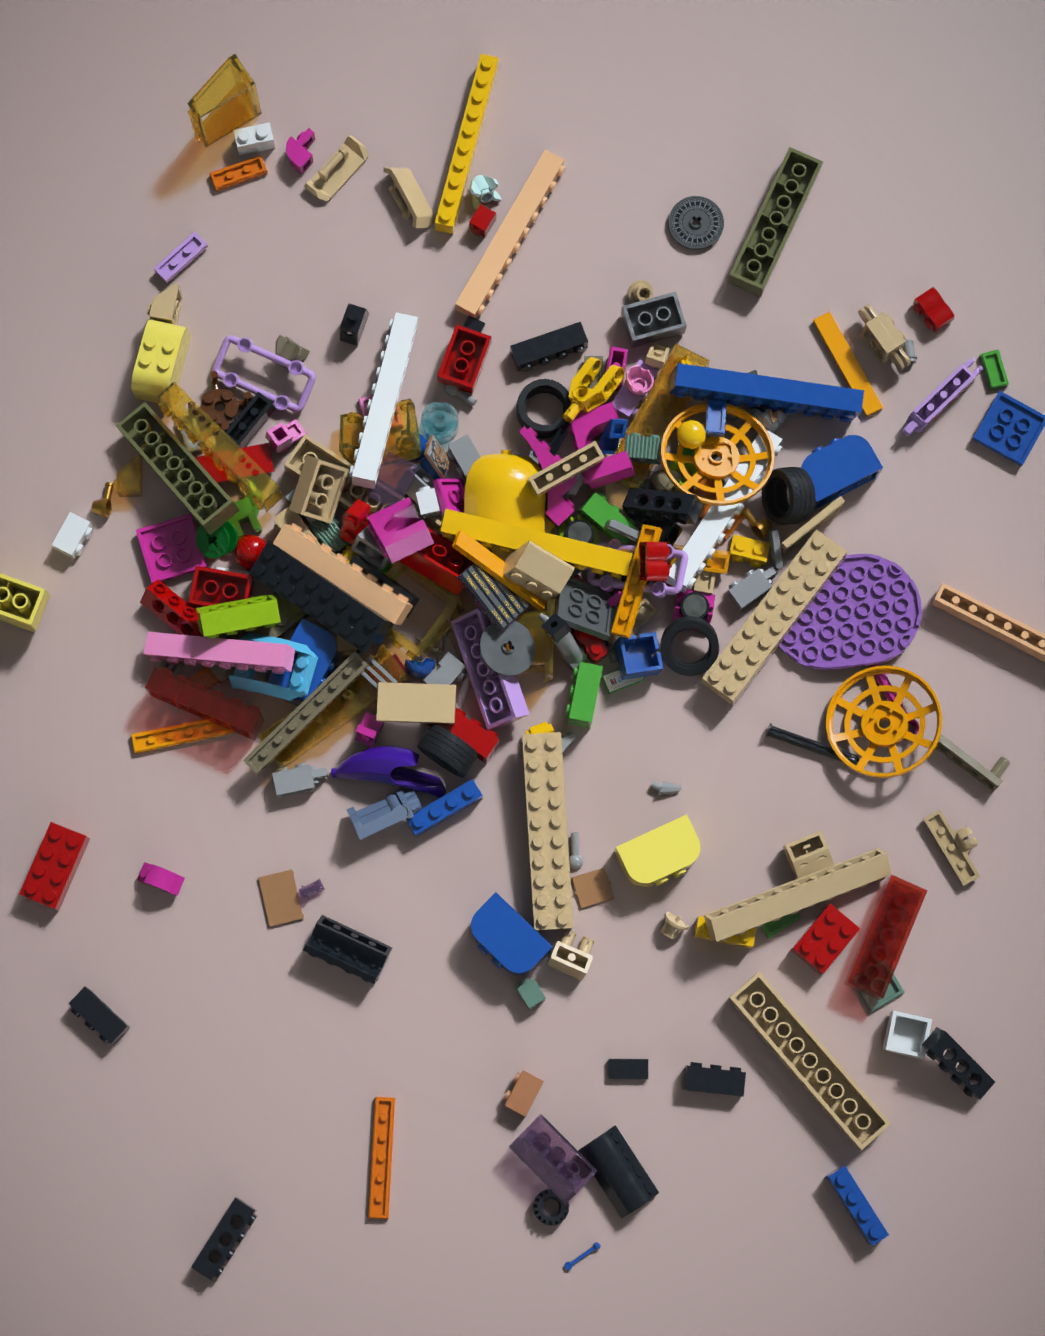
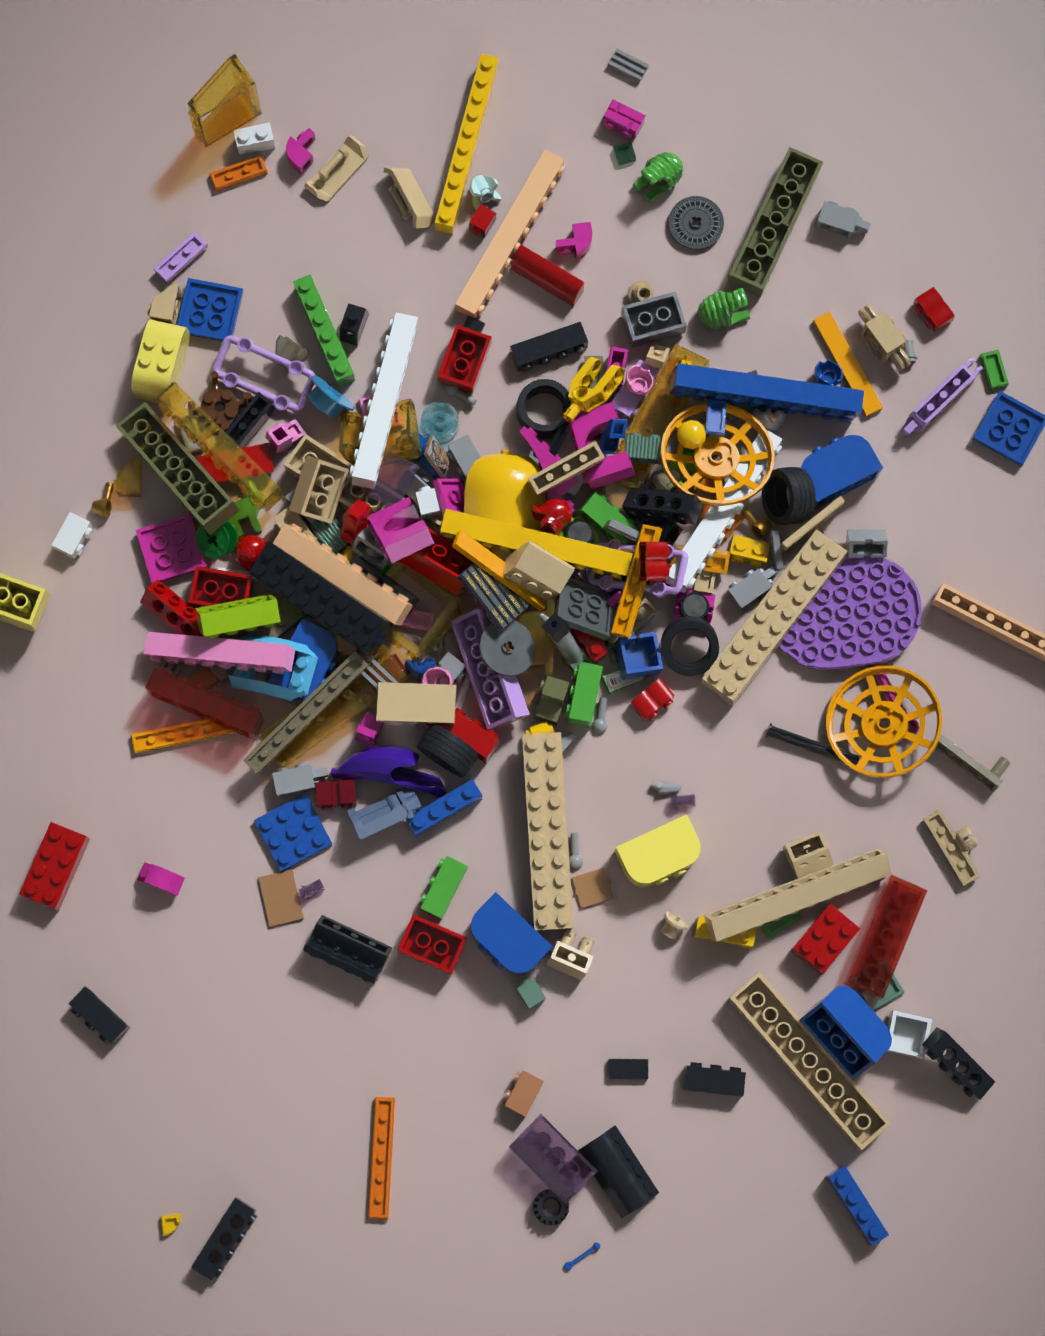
none -> yellow tile [161,1213,182,1236]
none -> blue plate [177,278,243,342]
none -> blue plate [254,793,333,872]
none -> bright green brick [293,274,355,387]
none -> dark azure piece [307,375,355,419]
none -> dark red brick [315,780,357,811]
none -> bright pink tile [394,609,435,632]
none -> red brick [397,914,467,975]
none -> bright green brick [419,856,468,920]
none -> bright pink hair [422,667,453,685]
none -> red brick [511,244,584,307]
none -> red hair [531,498,572,535]
none -> olive brick [533,676,569,725]
none -> dark pink brick [555,222,592,258]
none -> light grey bar [592,697,607,734]
none -> dark pink brick [602,99,646,139]
none -> light grey tile [608,48,649,82]
none -> clear green tile [613,142,636,166]
none -> red brick [630,678,675,721]
none -> bright green hair [632,152,683,203]
none -> clear purple pin [671,794,695,809]
none -> bright green hair [698,288,751,329]
none -> blue brick [799,986,892,1080]
none -> blue hair [814,360,843,386]
none -> light grey hinge [815,201,871,239]
none -> light grey brick [846,530,888,558]

